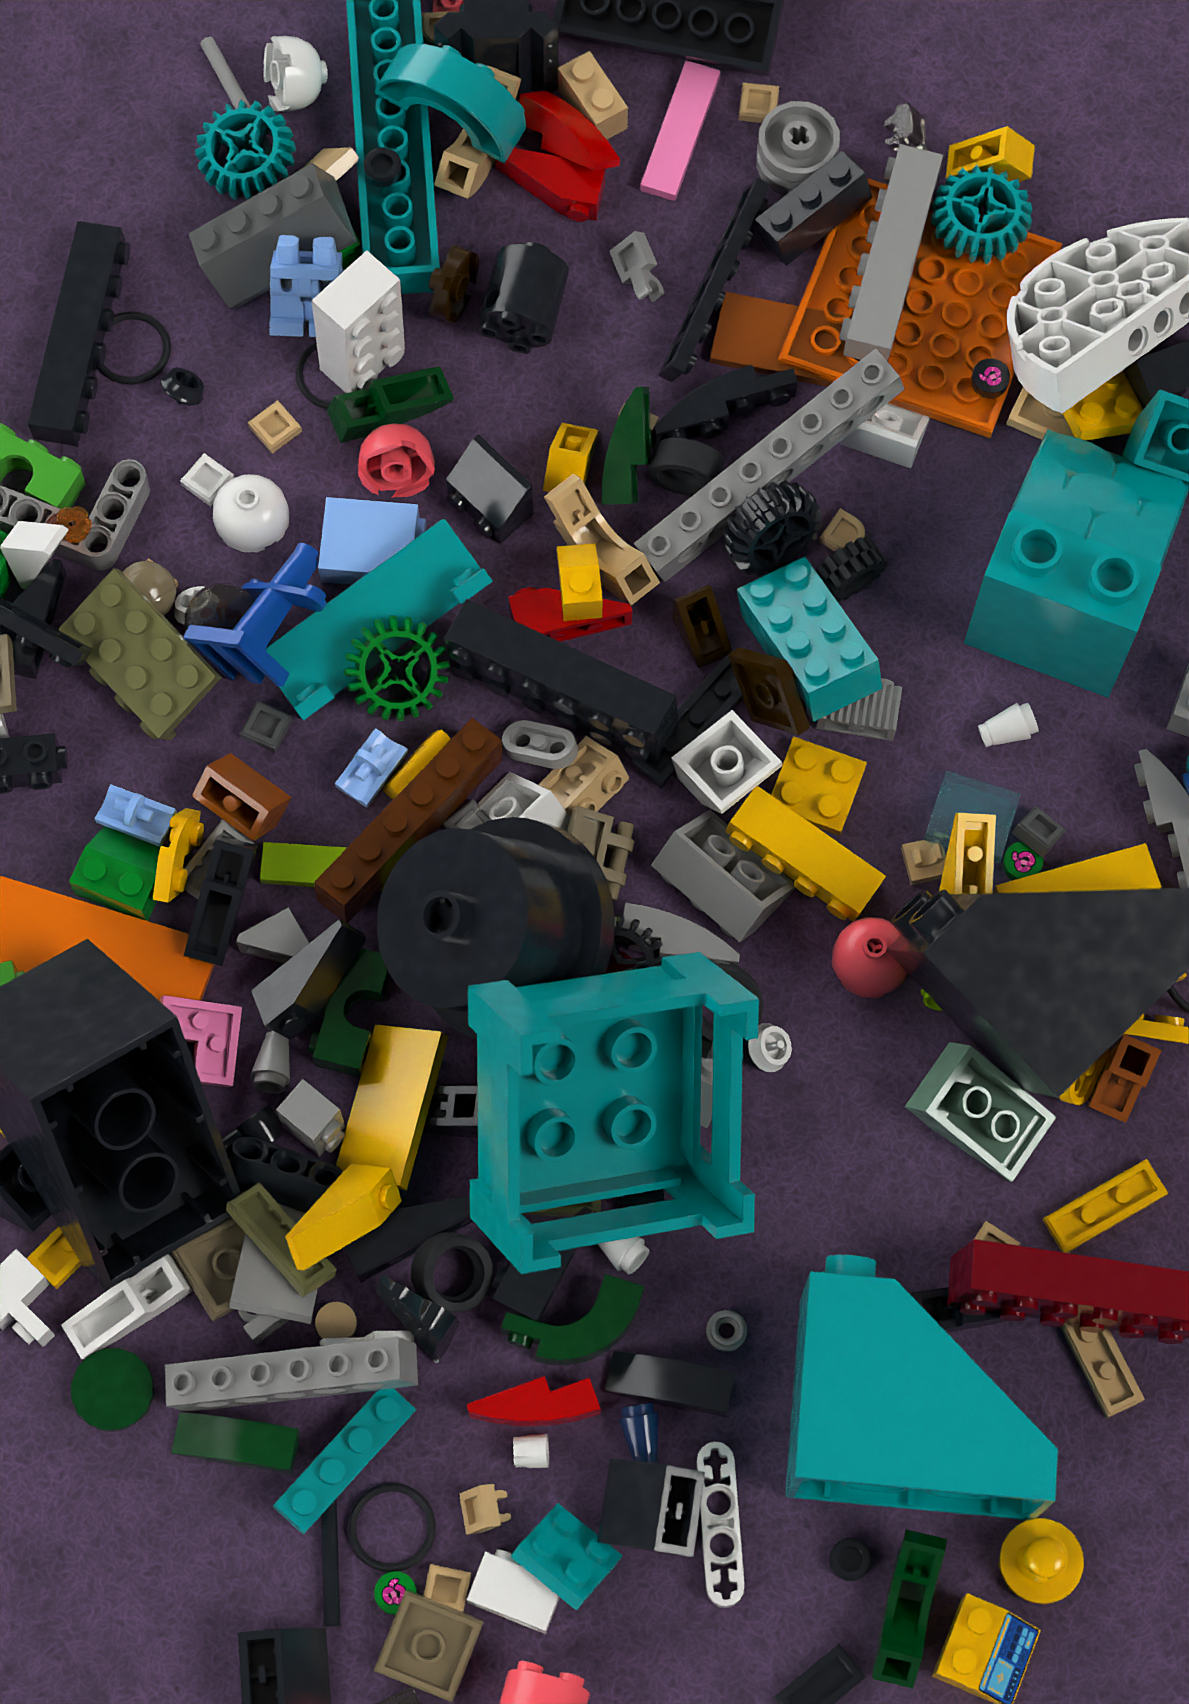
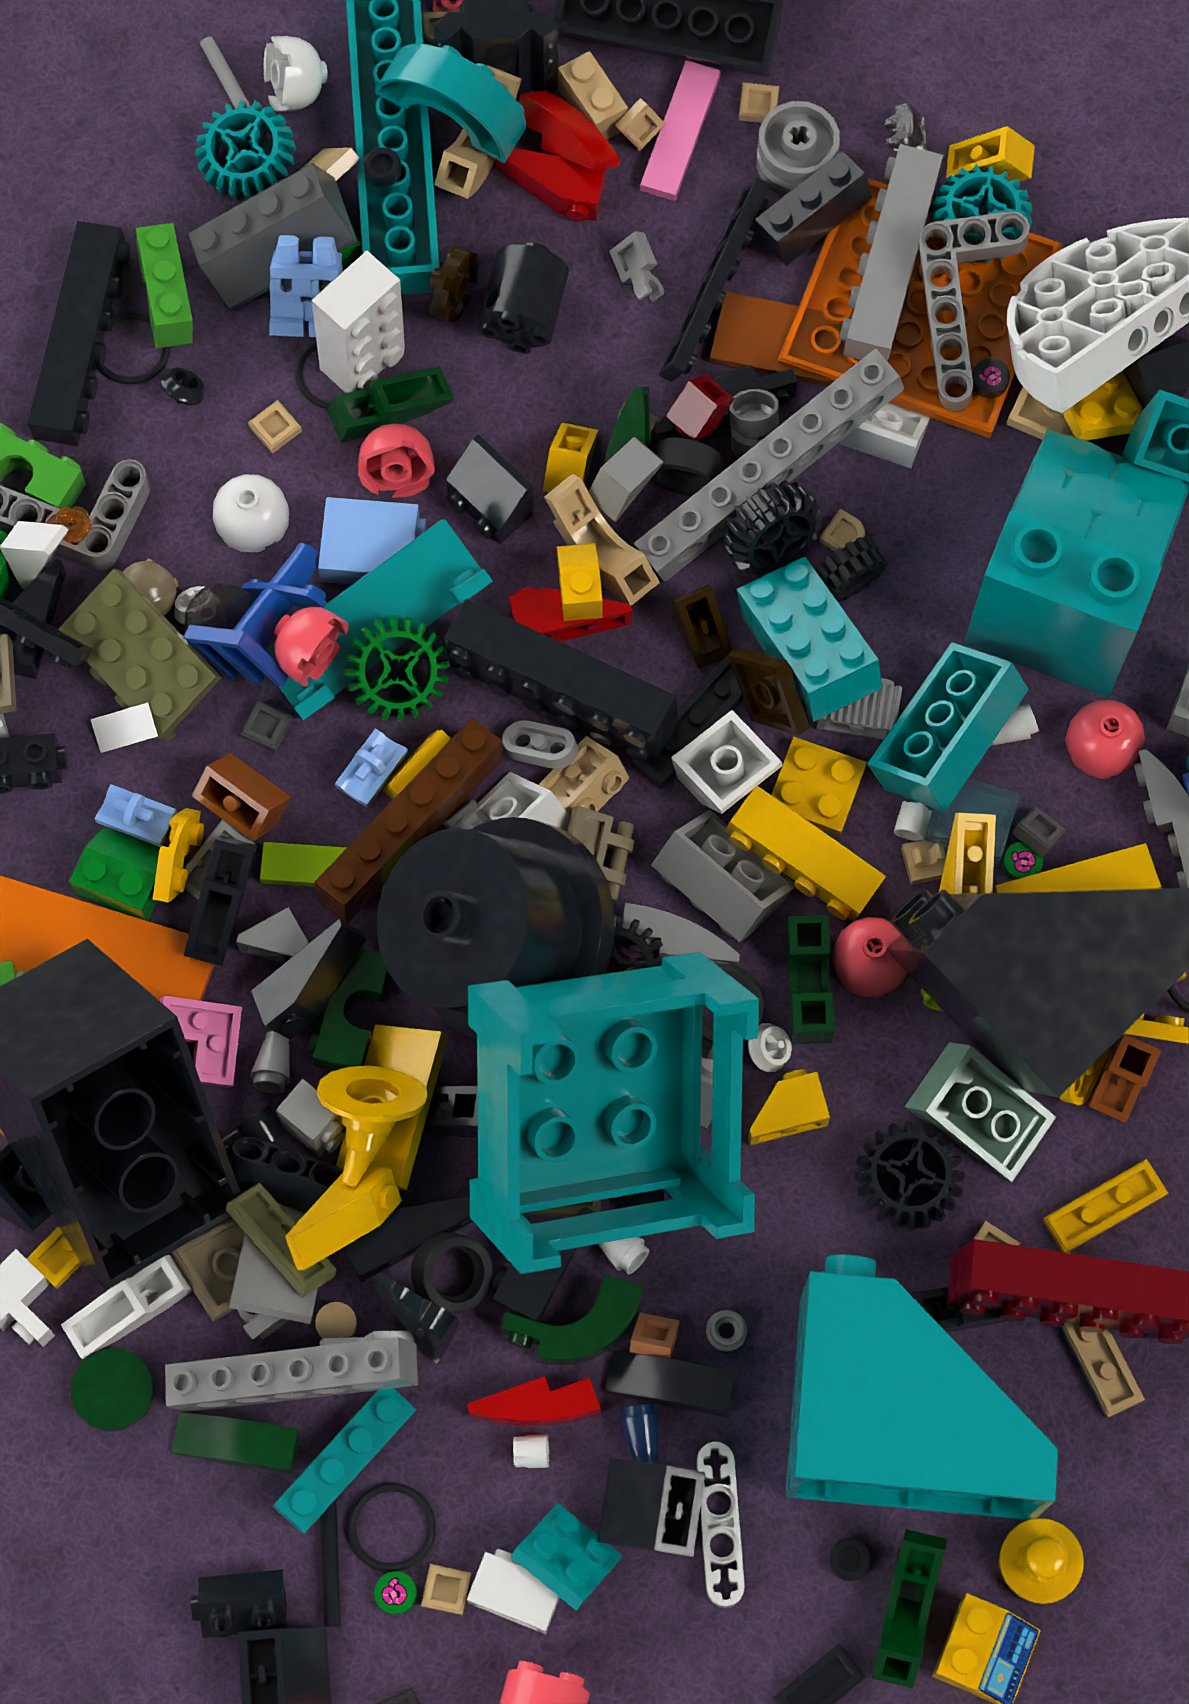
white tile [180,453,234,507] -> none
dark tan plate [374,1589,484,1702] -> none
tan tile [459,1484,511,1535] -> none
none -> white sticker [90,702,158,753]
none -> bright green arch [136,223,193,348]
none -> black brick [191,1569,287,1638]
none -> coral cylinder [274,606,348,687]
none -> yellow piece [317,1066,428,1186]
none -> light grey slope [588,437,664,521]
none -> tan tile [615,98,665,150]
none -> nougat plate [630,1312,680,1359]
none -> brick [666,375,735,440]
none -> flat silver wheel [730,389,779,458]
none -> yellow slope [748,1069,830,1145]
none -> dark green arch [786,915,835,1045]
none -> black gear [854,1121,965,1231]
none -> teal brick [867,642,1029,813]
none -> white hose [894,801,932,841]
none -> light grey beam [919,211,1029,412]
none -> coral cylinder [1065,699,1145,779]

